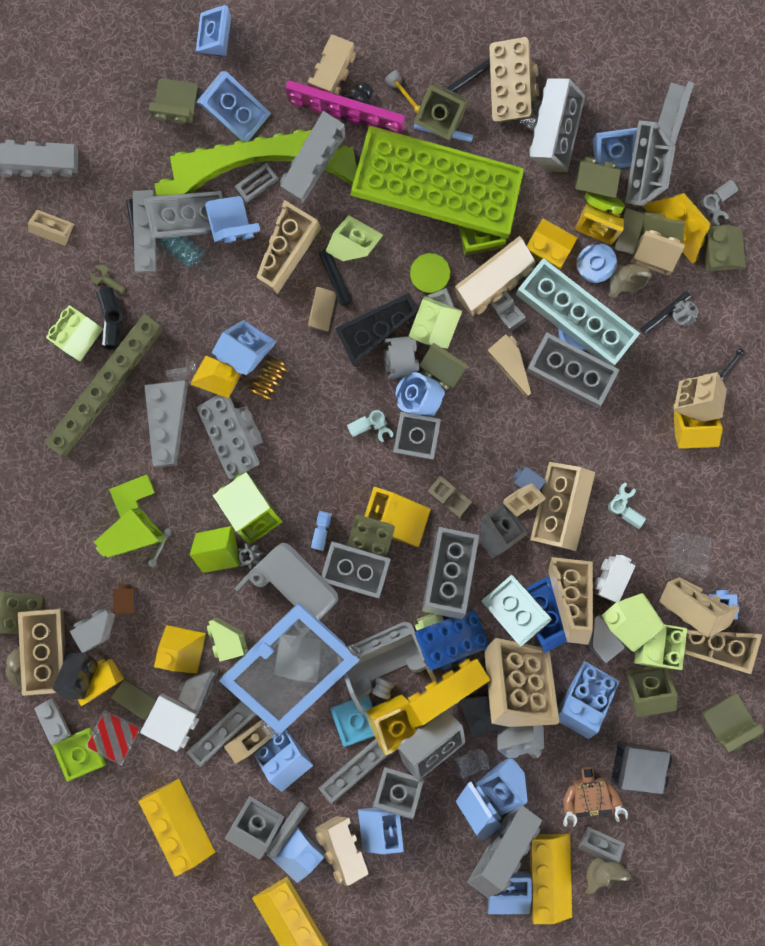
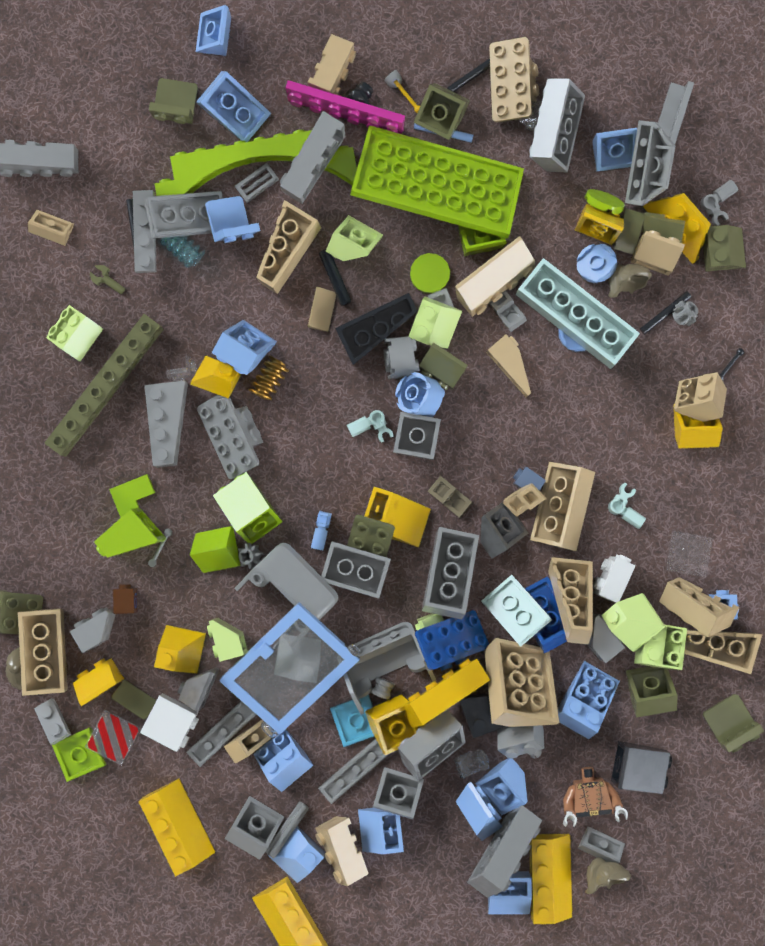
black brick [52,652,98,699] -> none
black piece [96,287,123,350] -> none
light grey brick [525,332,619,408] -> none
yellow slope [527,219,577,270] -> none
olive slope [574,156,621,198] -> none

